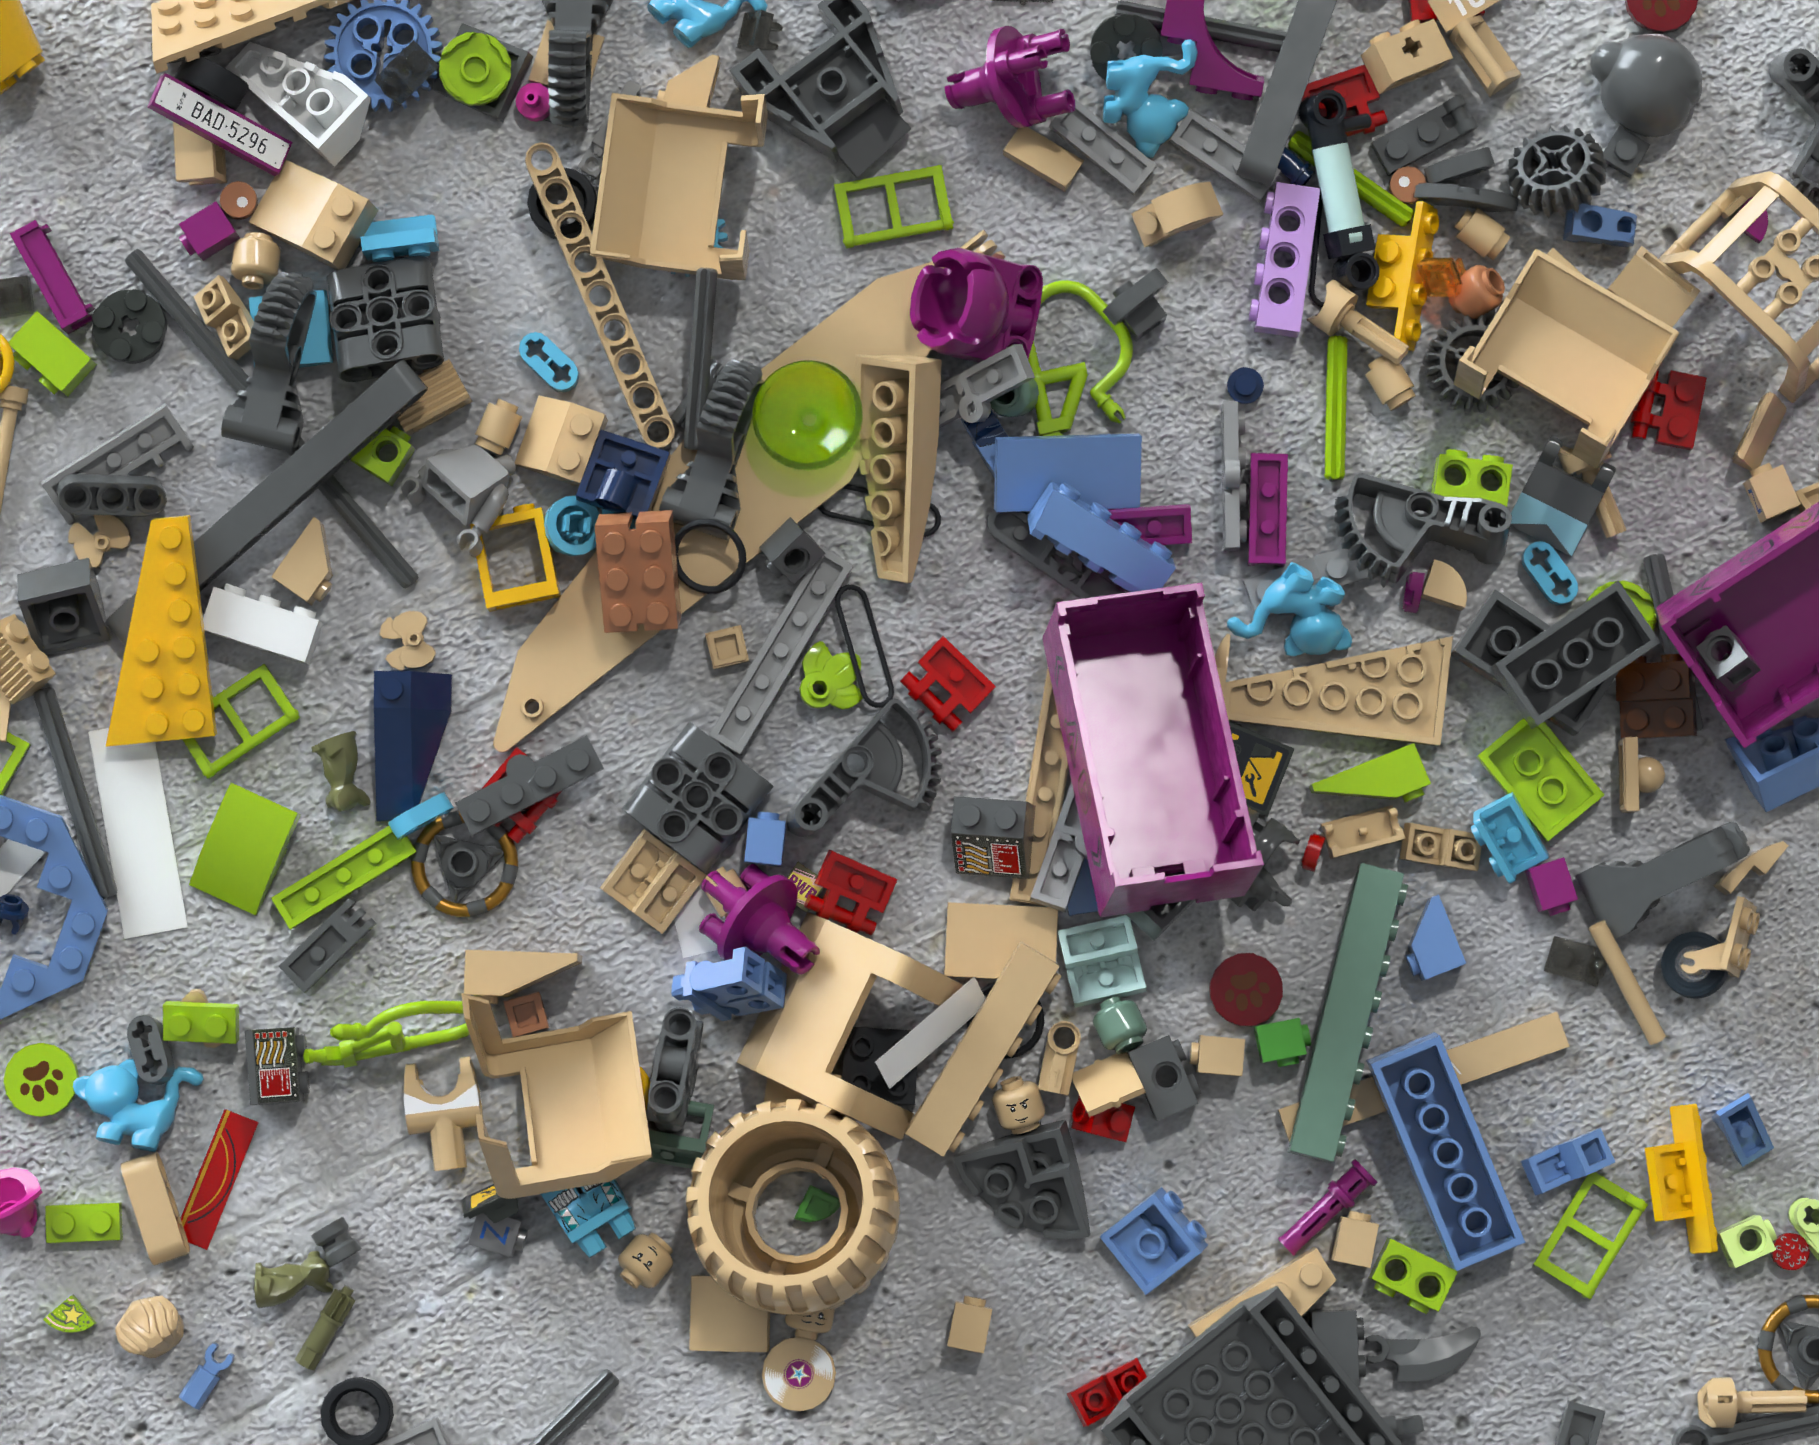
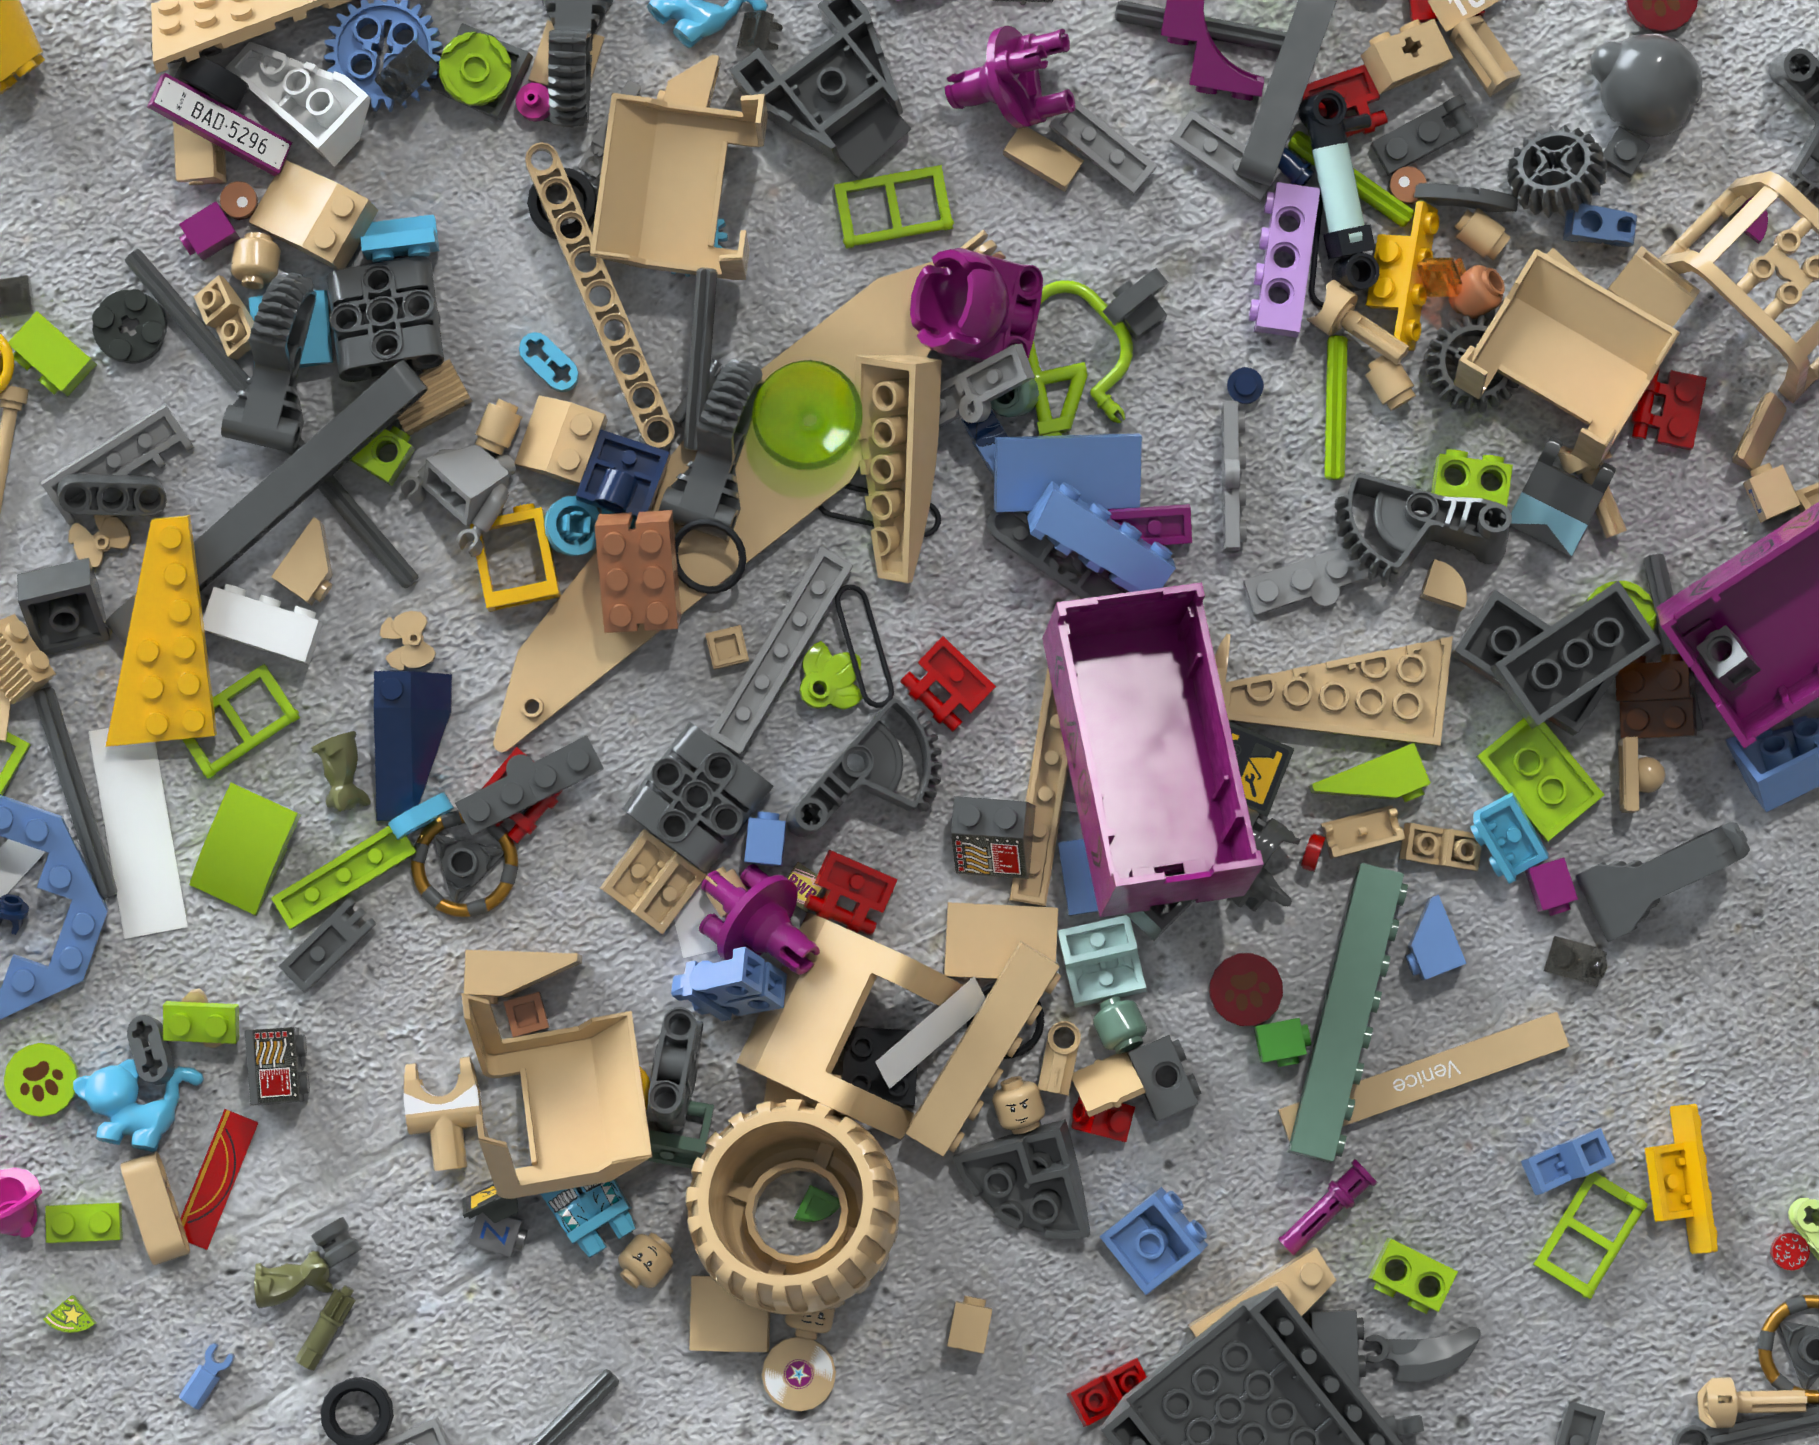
magenta container [10,220,95,335] -> none
tan hair [115,1295,184,1358] -> none
lime piece [303,1001,470,1068] -> none
dark grey brick [759,517,826,584] -> none
light grey hinge [1030,781,1088,913] -> none
pearl dark grey plate [1090,14,1163,81] -> none
medium azure animal [1103,39,1198,158] -> none
tan brick [1131,181,1223,247] -> none
tan brick [1190,1035,1245,1076] -> none
medium azure animal [1227,562,1352,656] -> none
magenta container [1248,453,1288,567] -> none
tan brick [1331,1210,1379,1268] -> none
medium blue brick [1366,1032,1525,1271] -> none
magenta tile [1402,572,1425,613] -> none
dark grey beam [1424,147,1495,184] -> none
medium azure beam [1522,541,1578,605] -> none
tan piece [1589,920,1666,1045] -> none
plate [1661,896,1760,999] -> none
medium blue slope [1712,1093,1774,1167] -> none
tan slope [1714,841,1789,895] -> none
yellowish green brick [1717,1215,1777,1268] -> none

